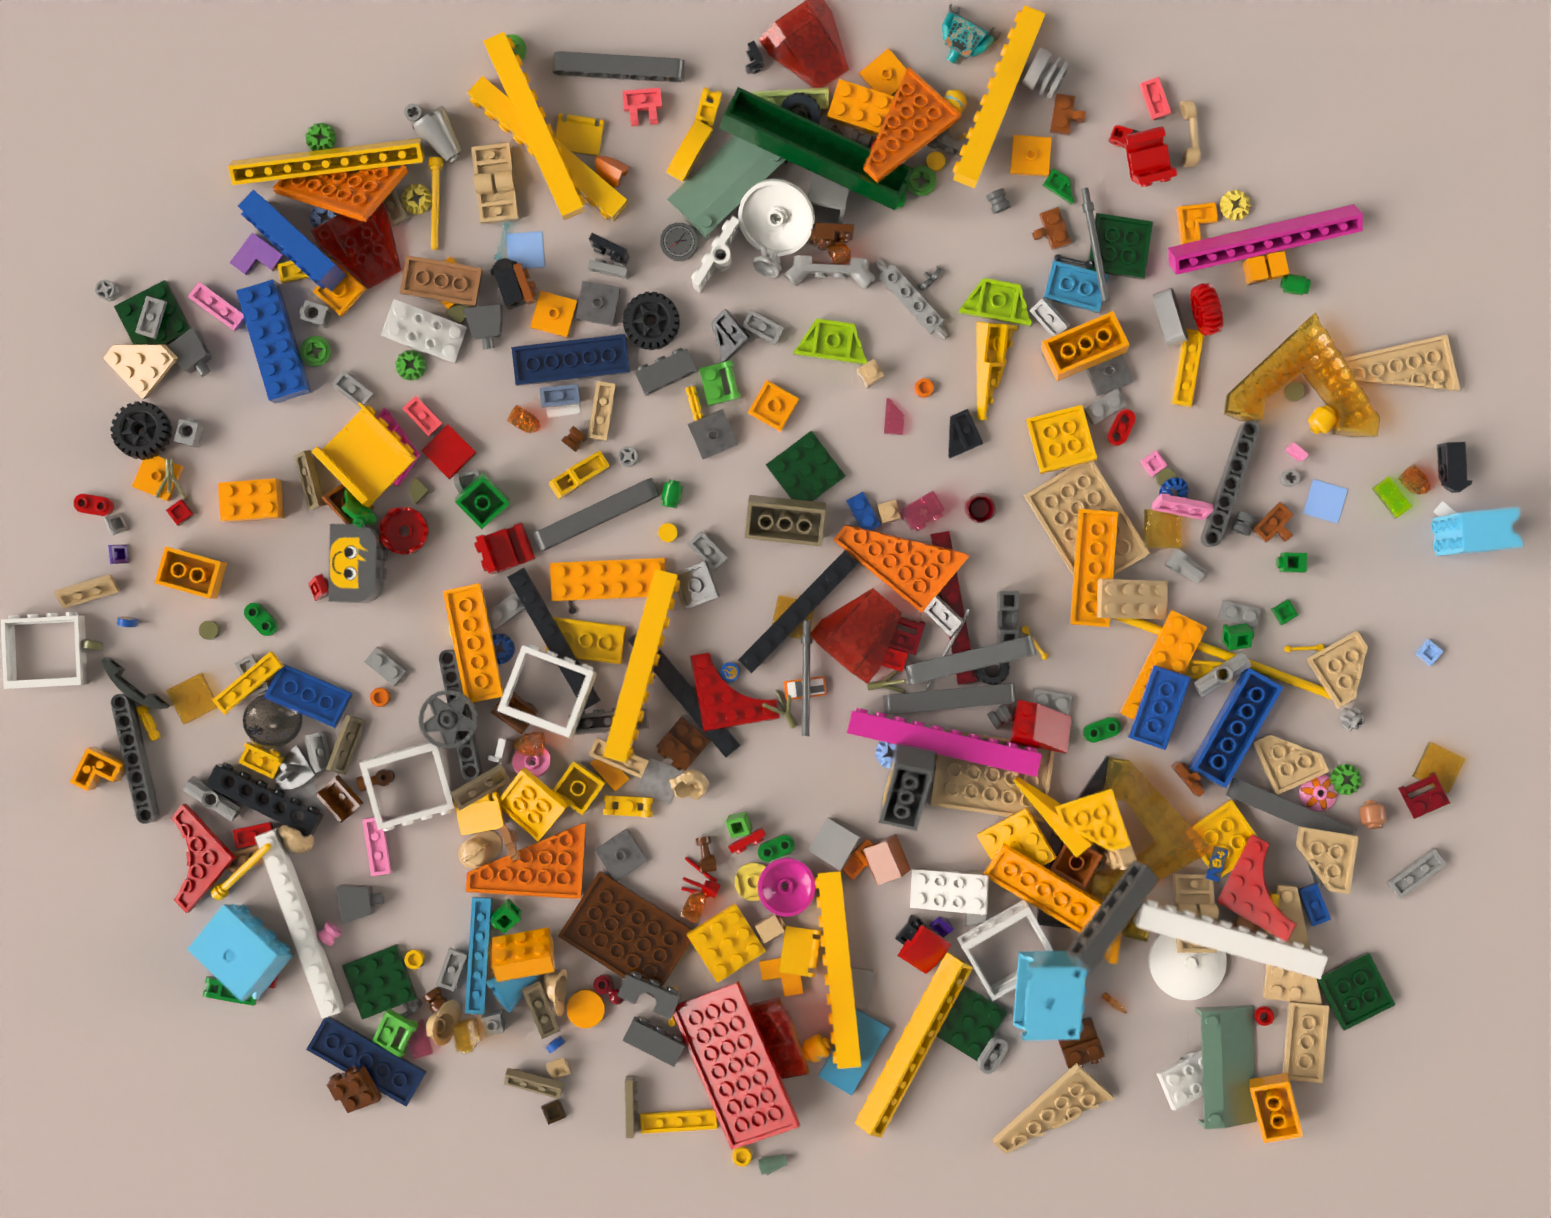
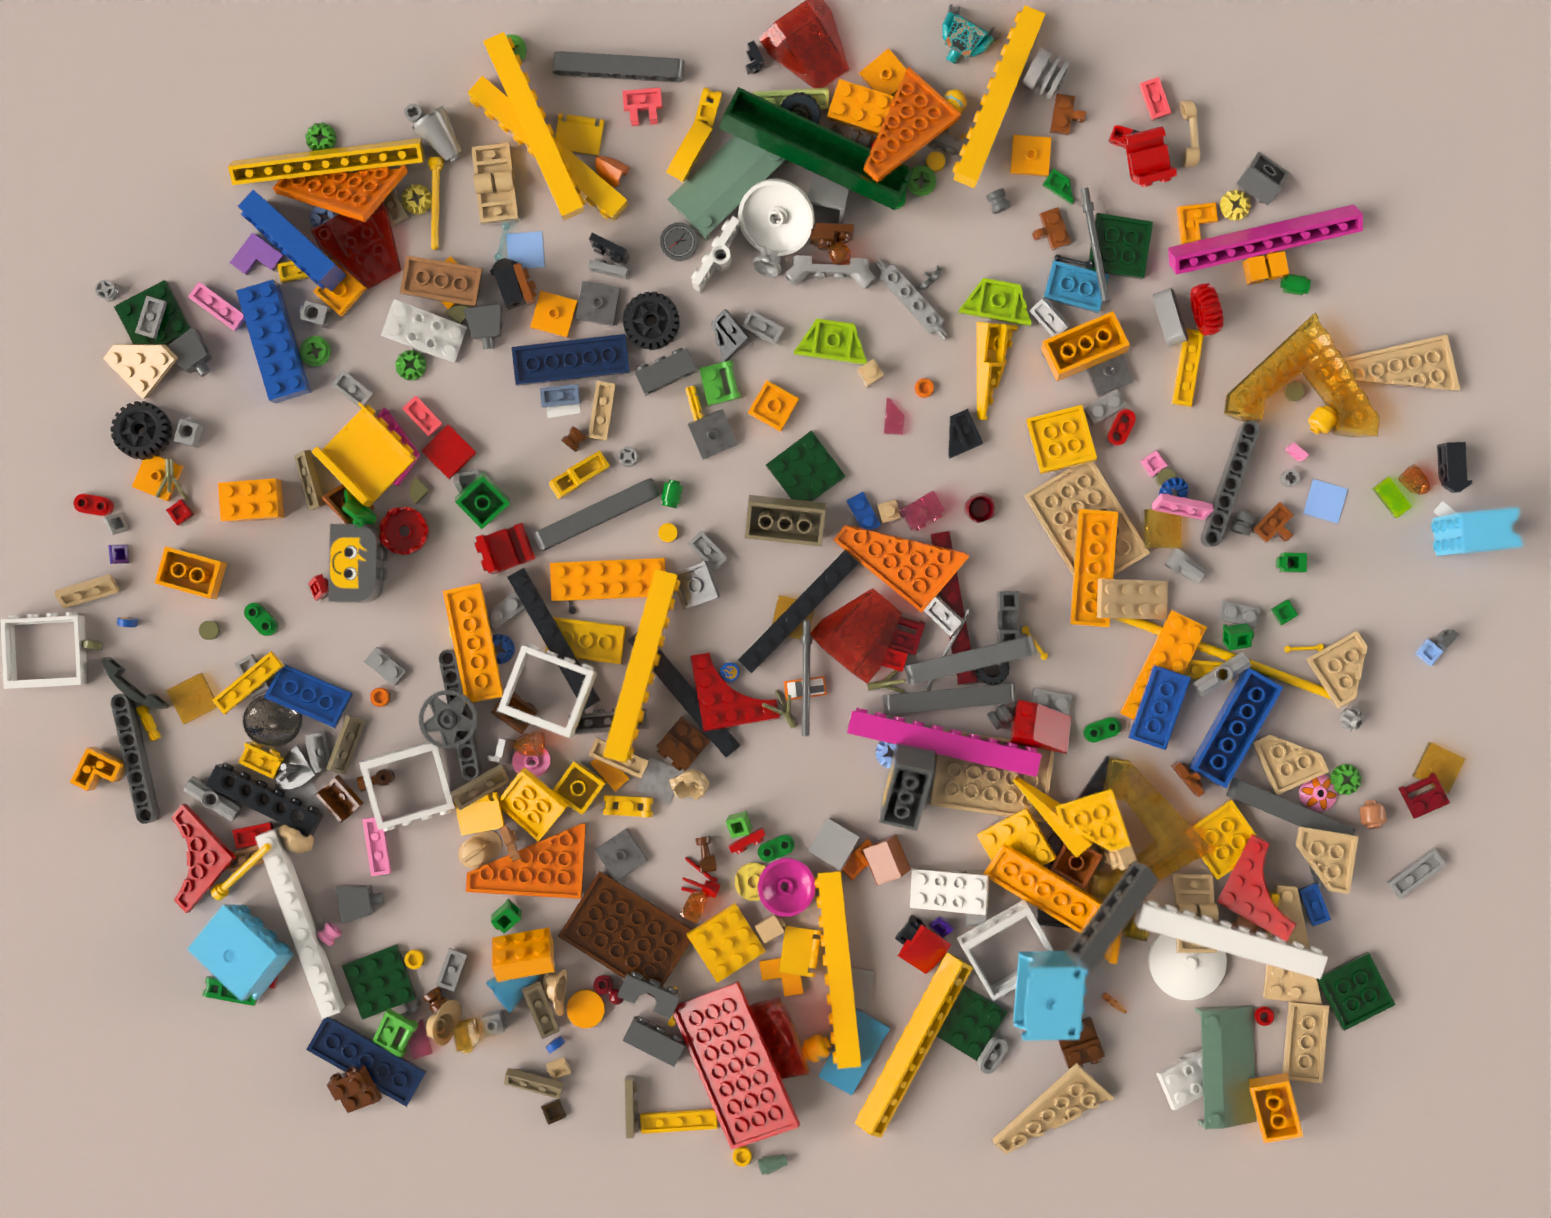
dark azure plate [465,897,492,1015] -> none
clear orange rock [507,405,540,433] -> none
sticker [1206,846,1228,882] -> none
none -> dark grey slope [1237,151,1290,205]
none -> dark grey plate [1435,629,1459,649]

